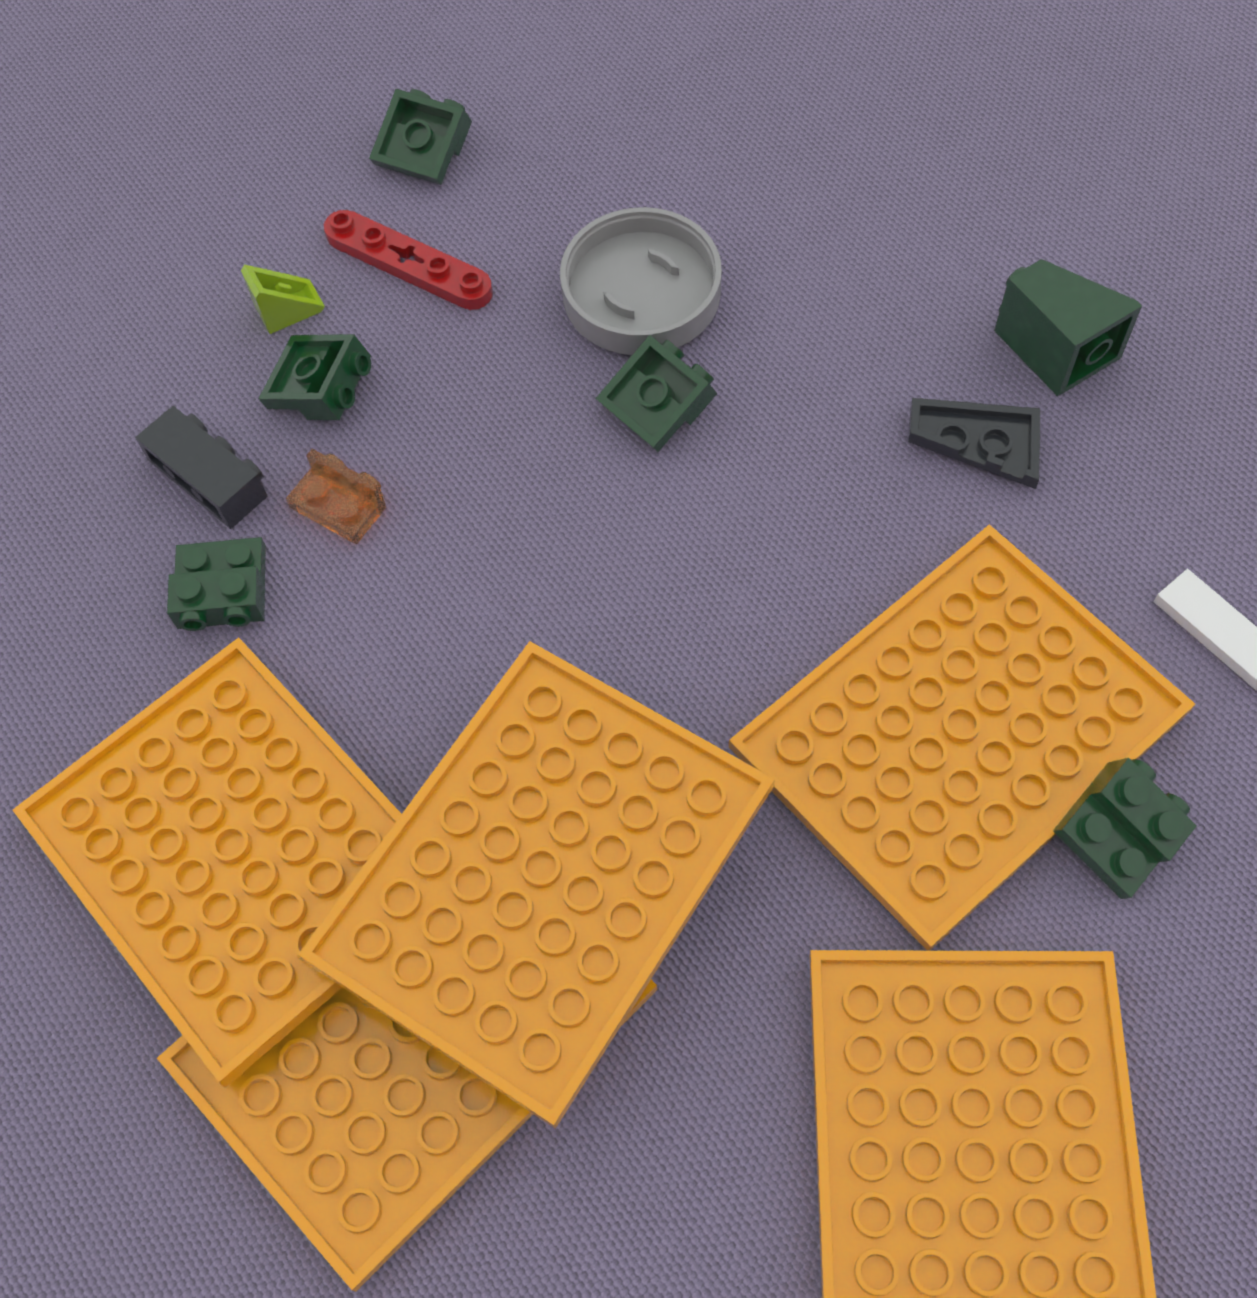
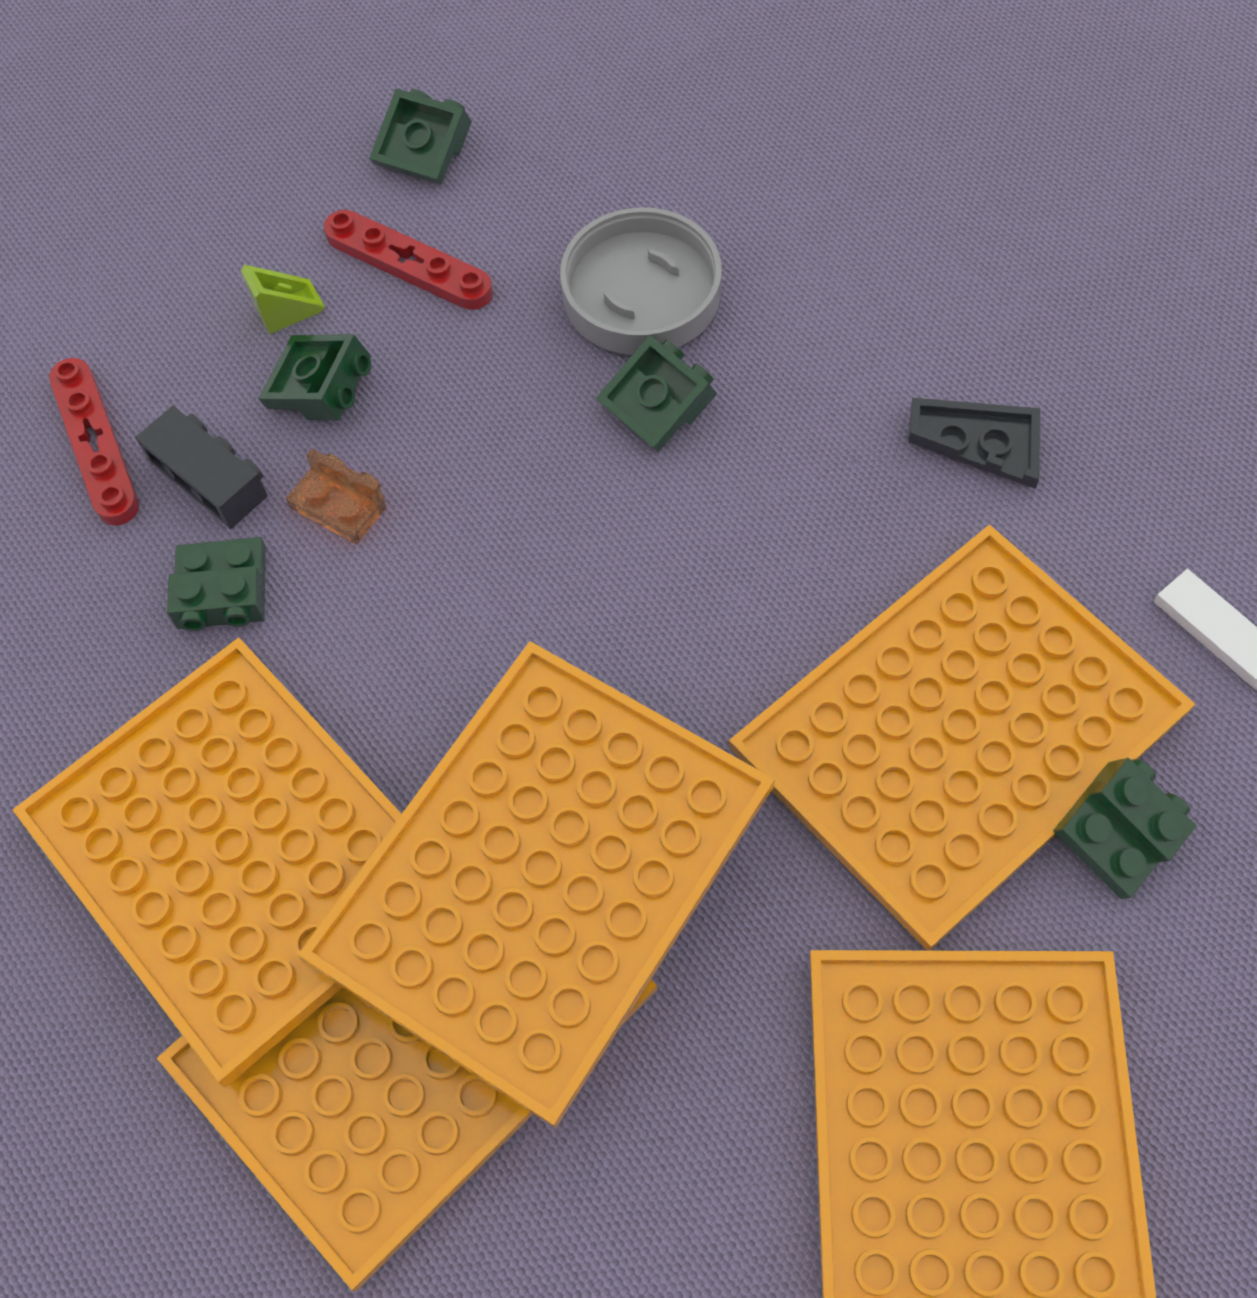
slope [994,259,1142,397] -> none
none -> red piece [49,358,139,526]

